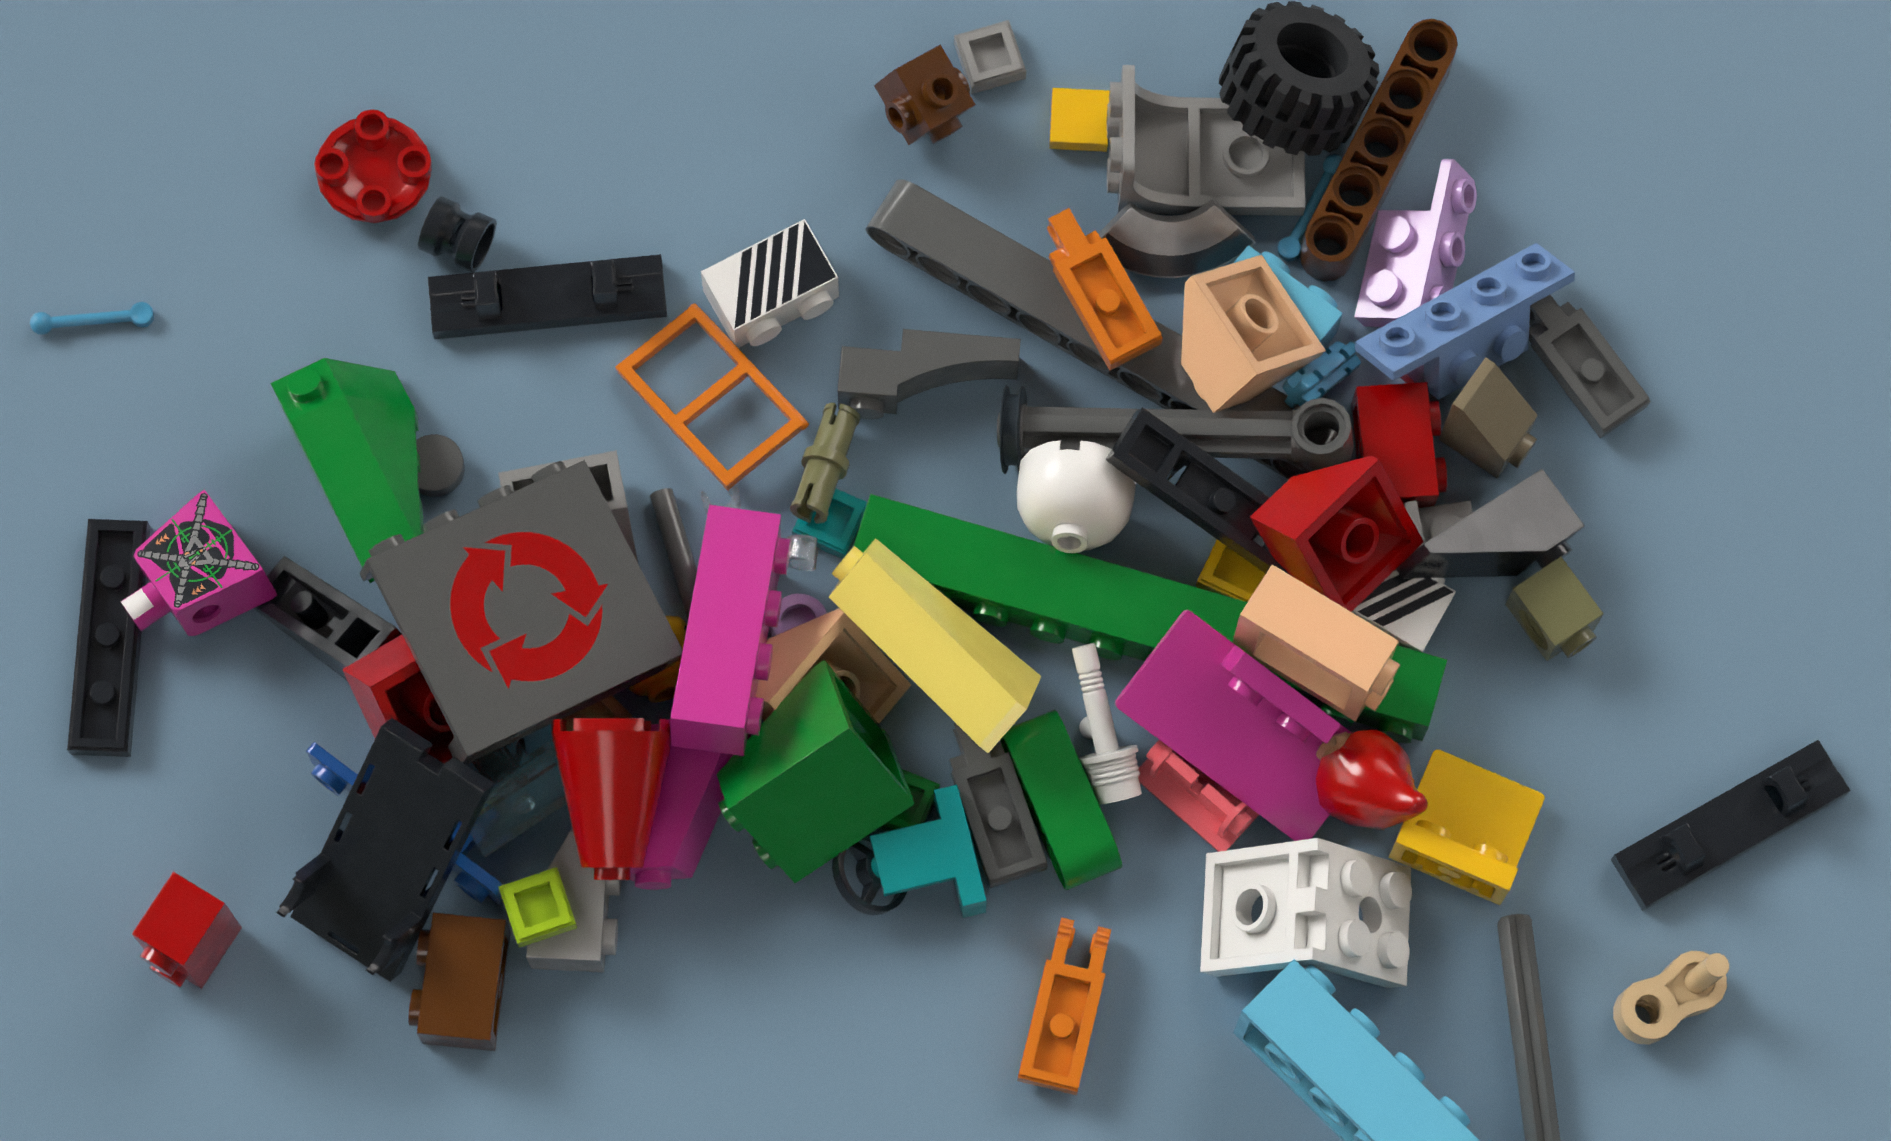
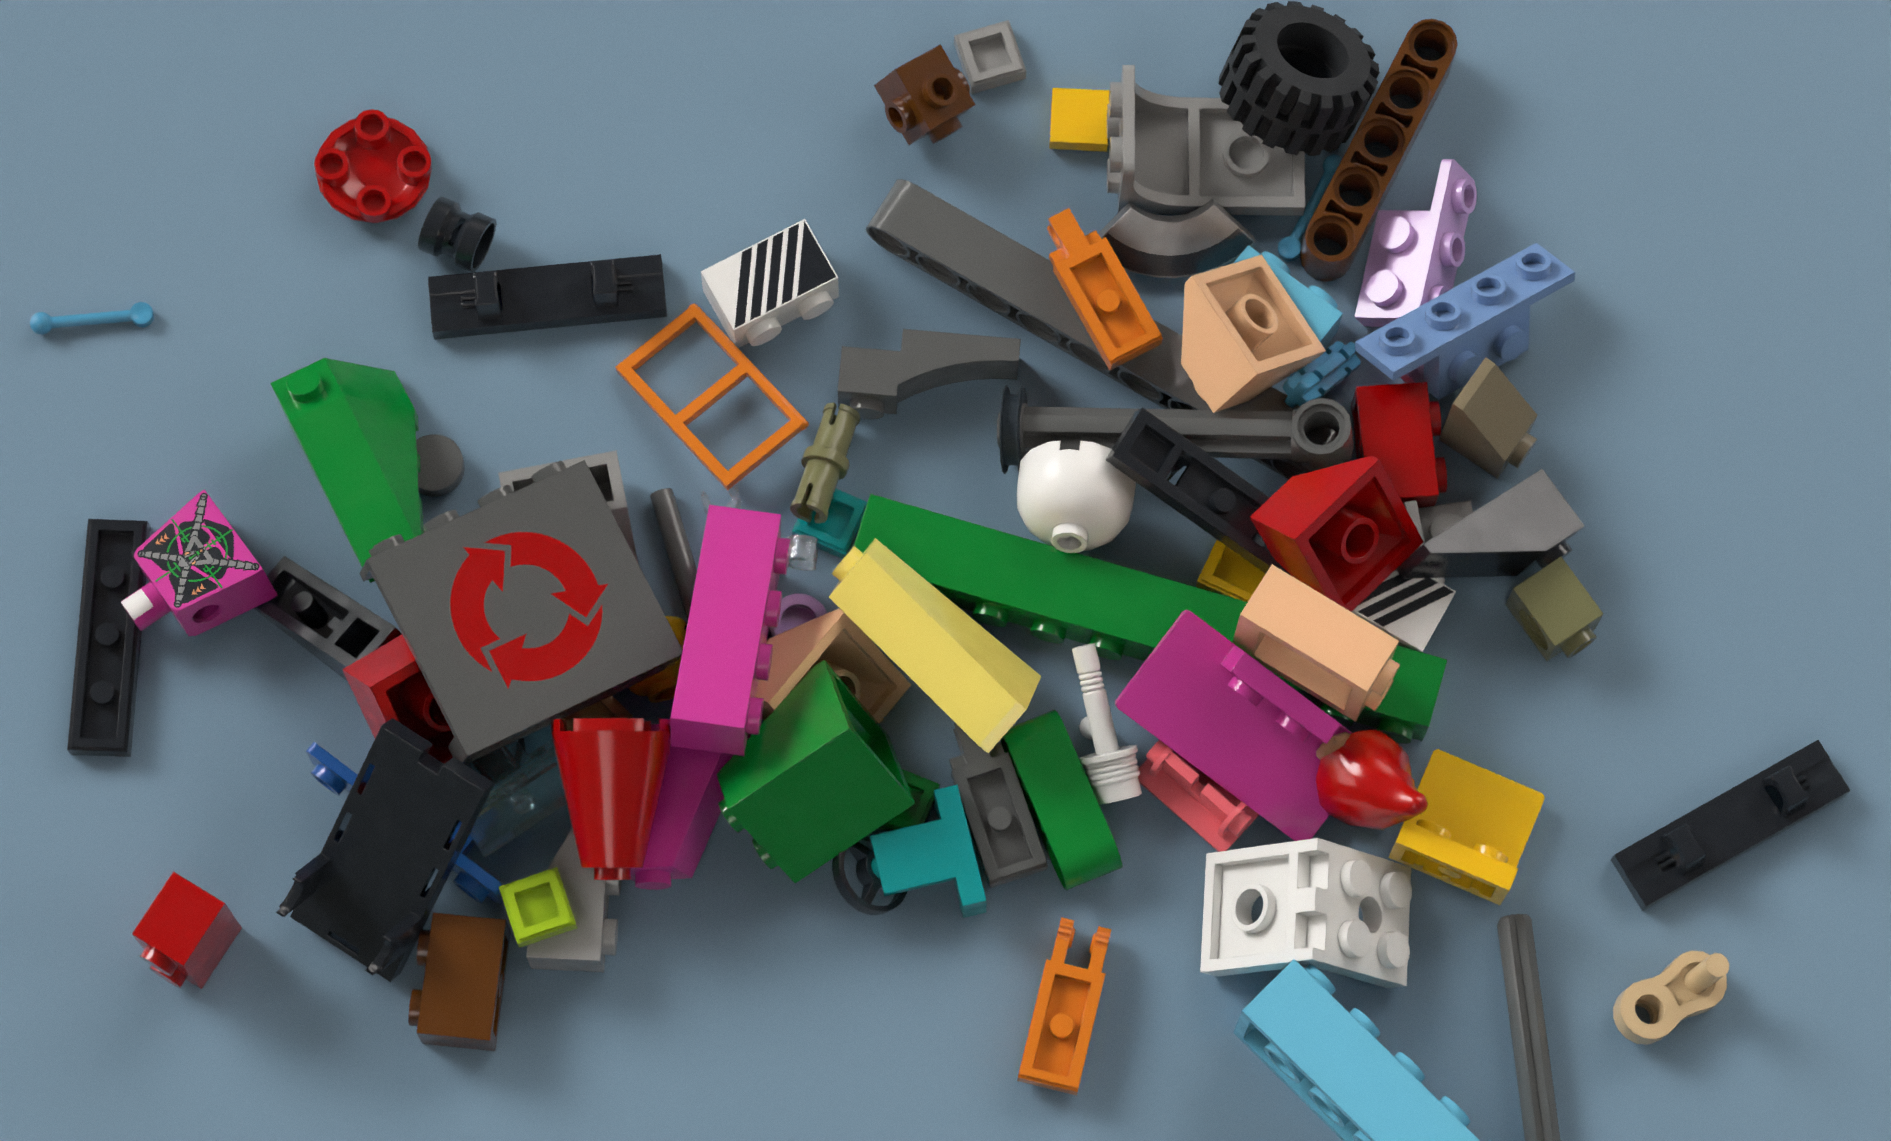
dark grey hinge [1529,295,1651,439] -> none

